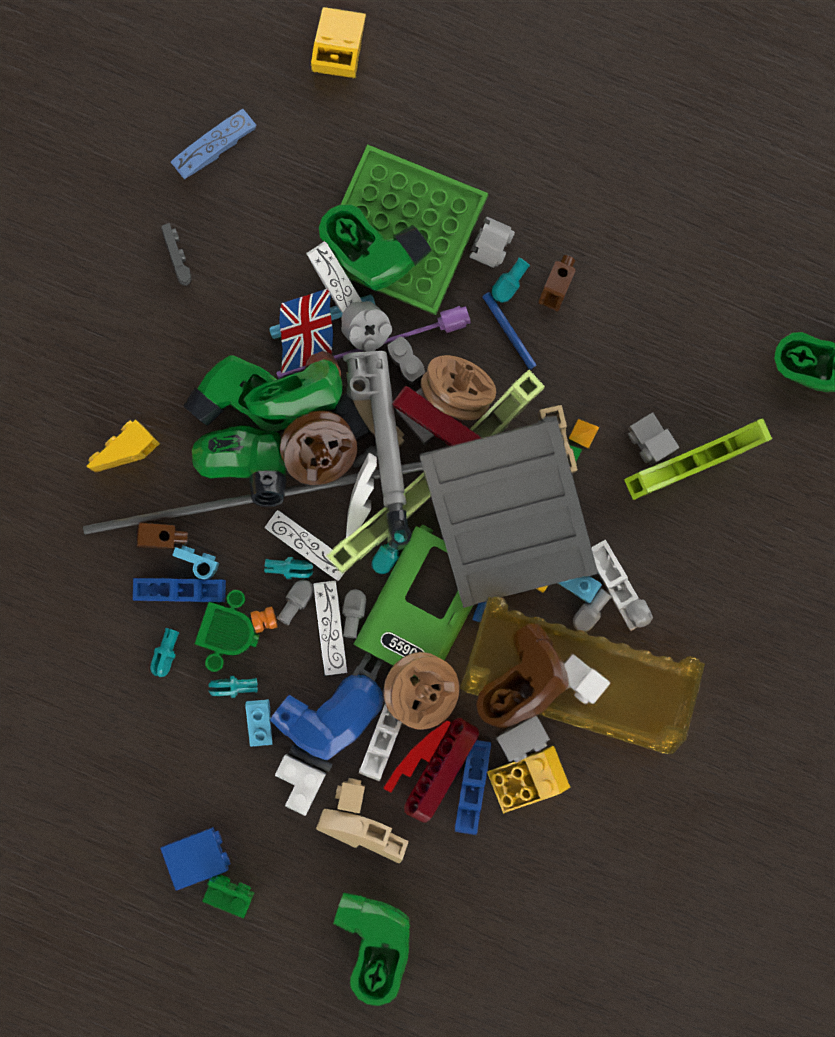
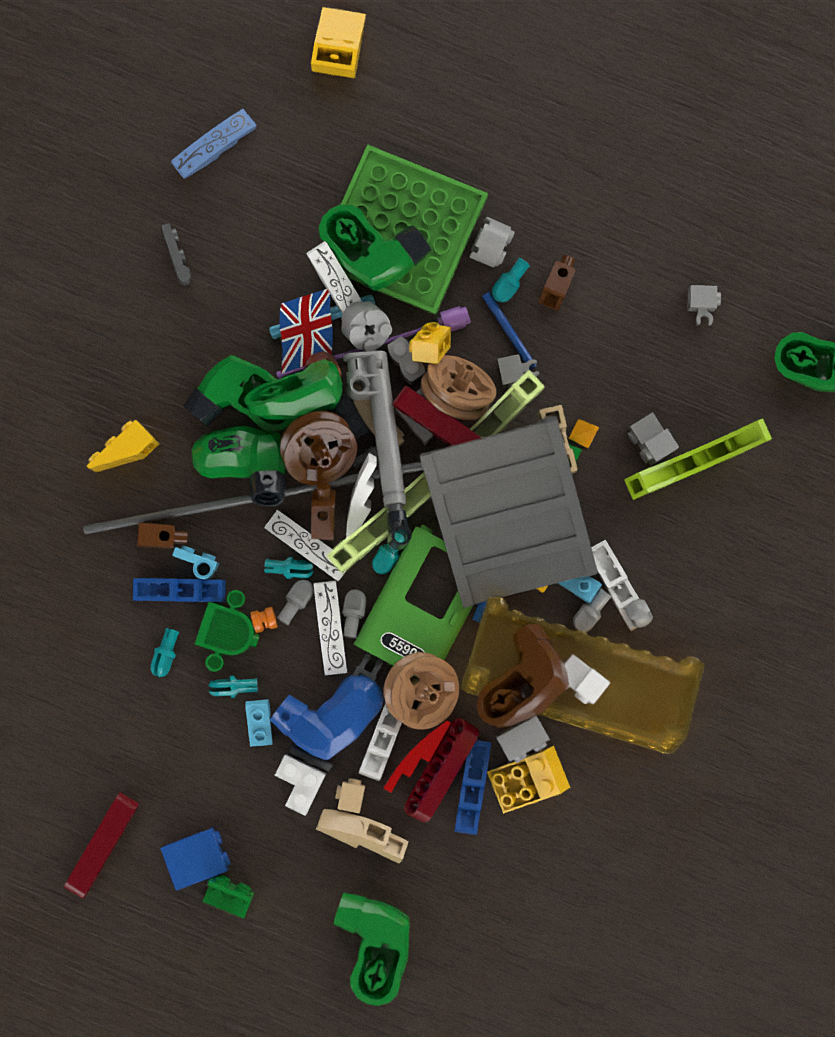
none -> dark red beam [64,792,139,899]
none -> reddish brown torso [311,483,336,540]
none -> yellow brick [409,322,451,364]
none -> light grey brick [498,354,539,389]
none -> light grey brick [687,285,721,326]

